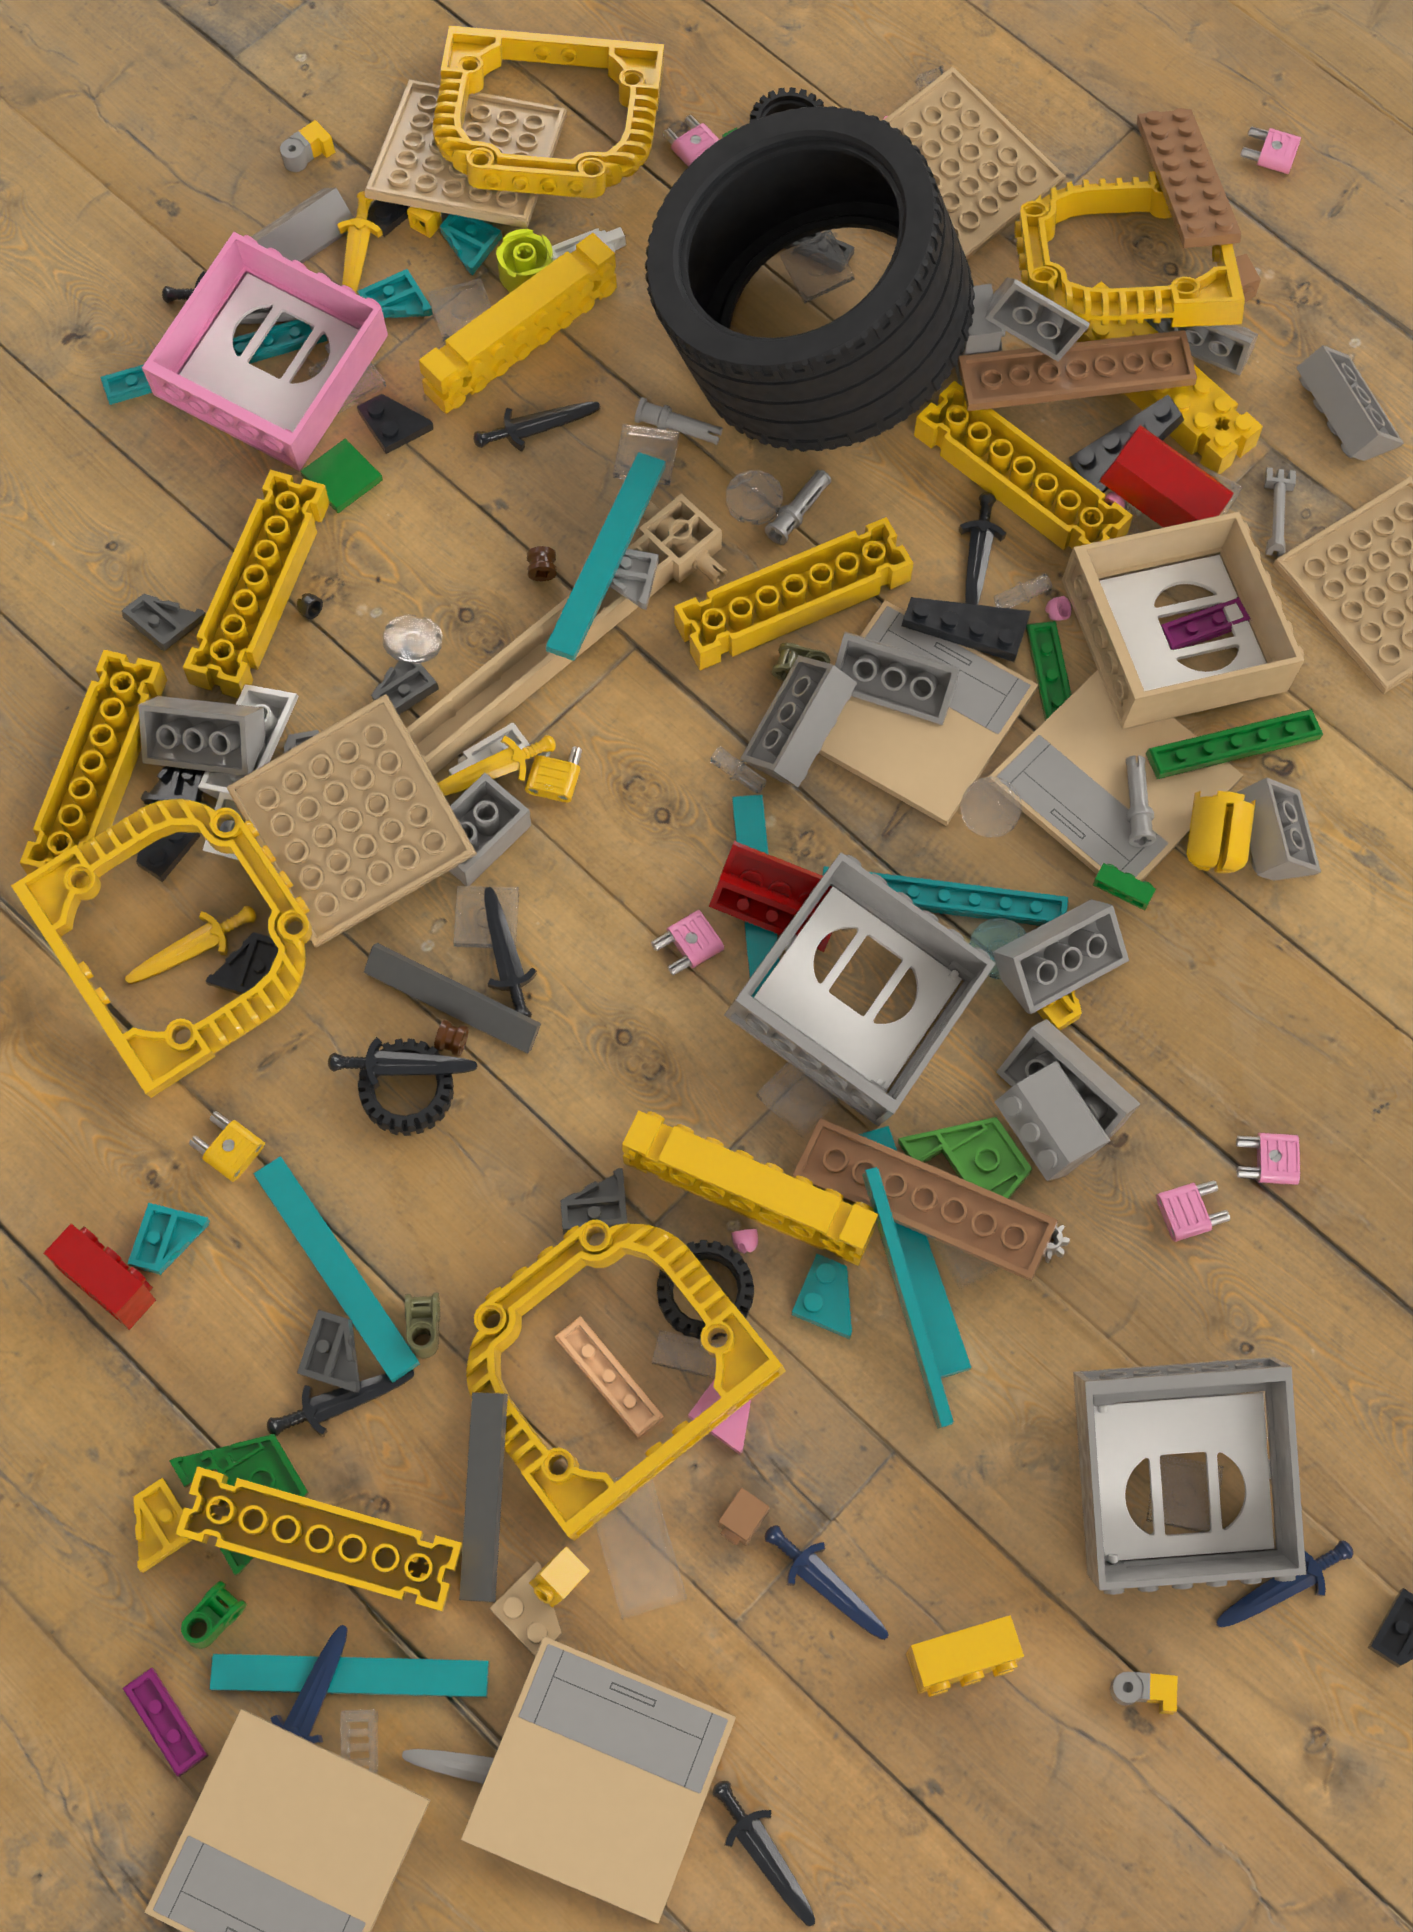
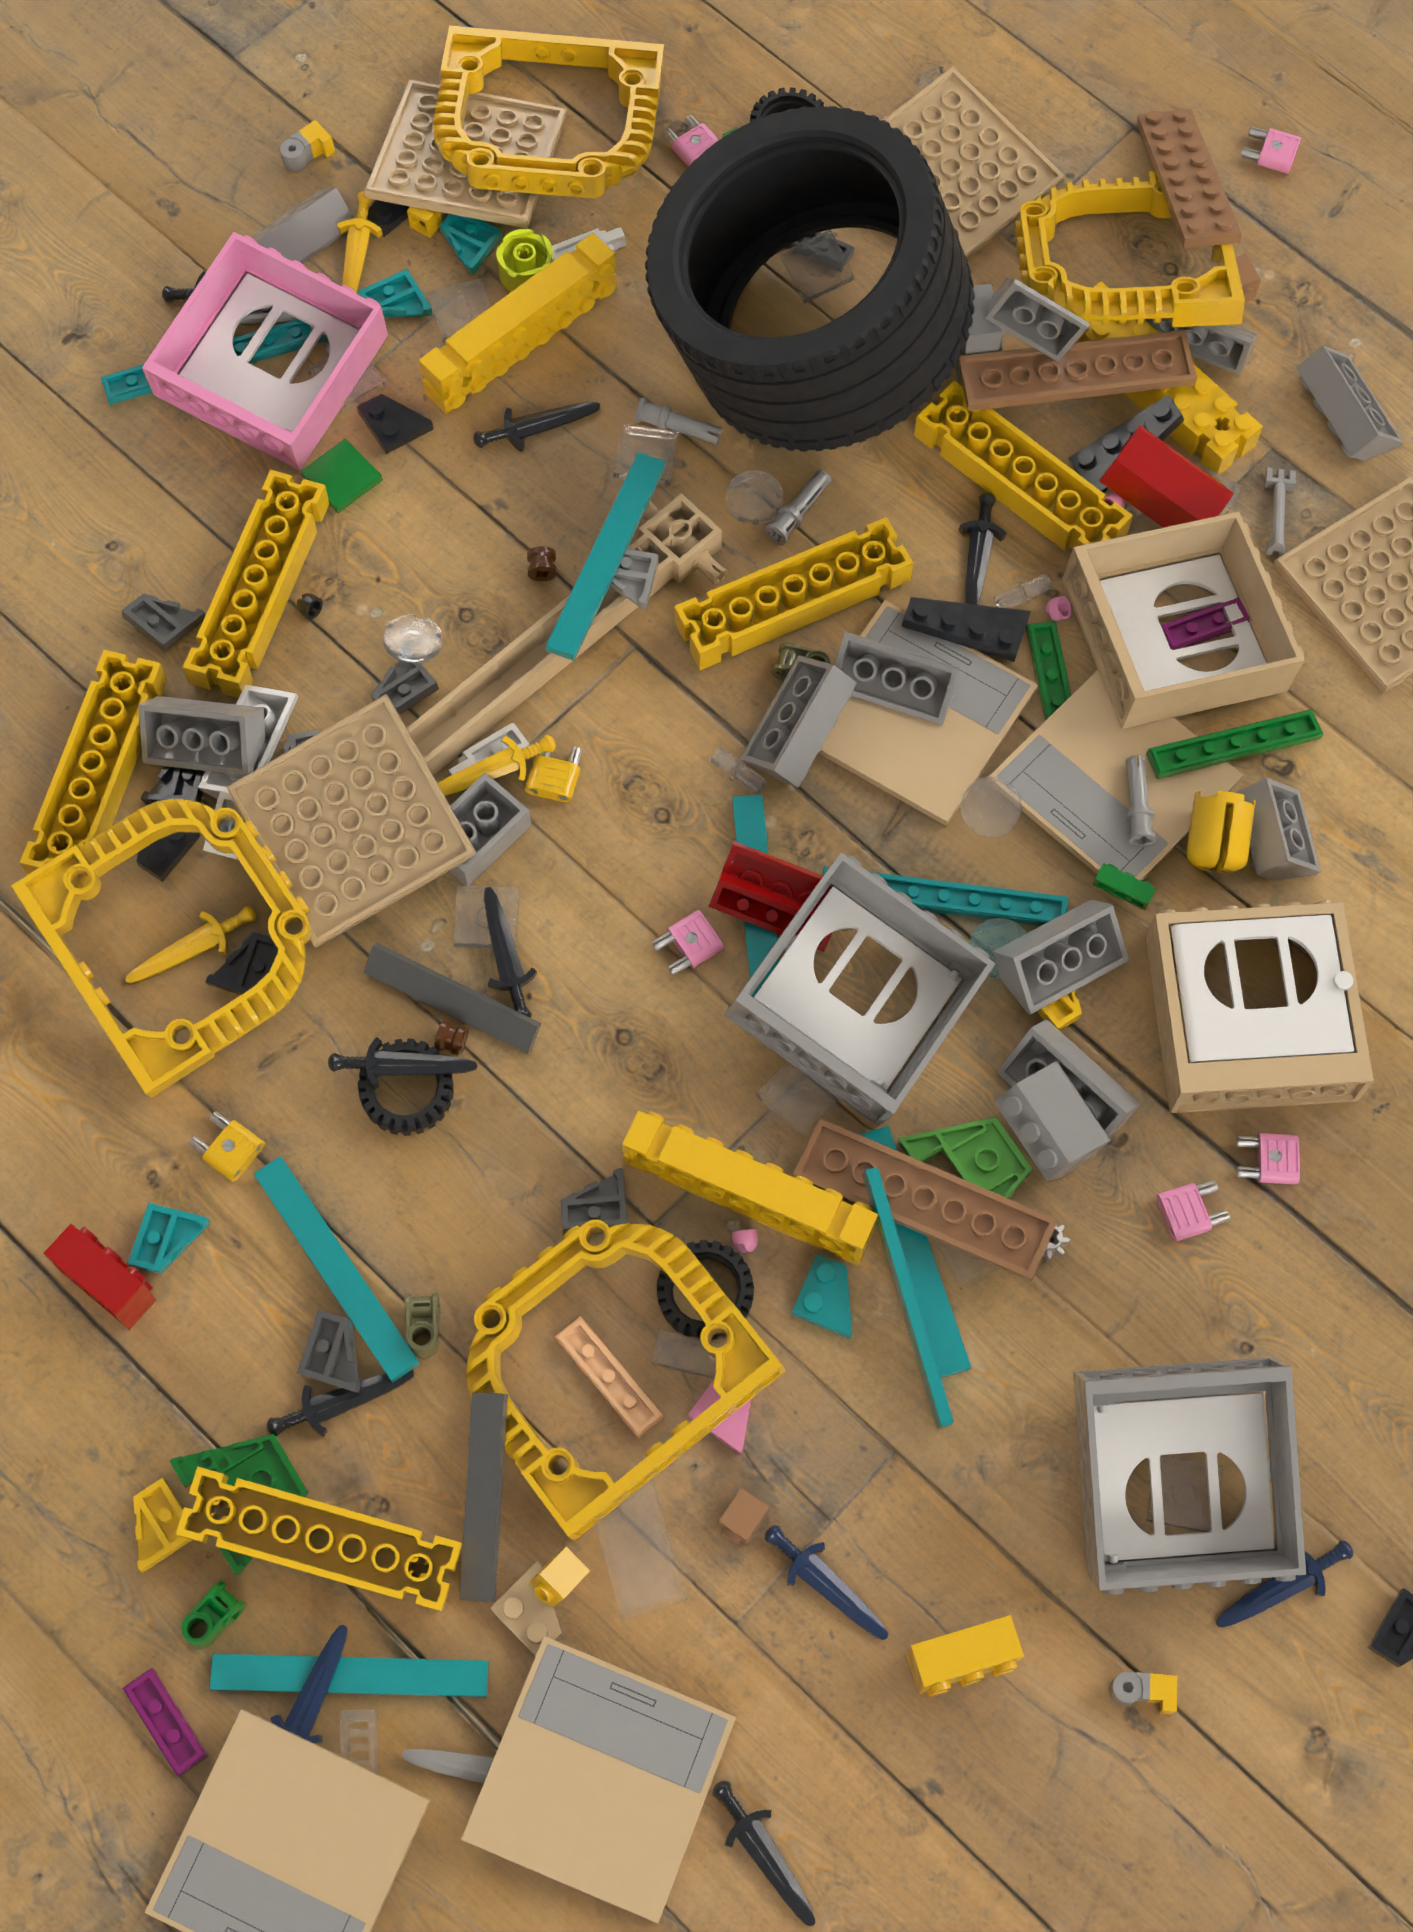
none -> door [1145,900,1374,1113]

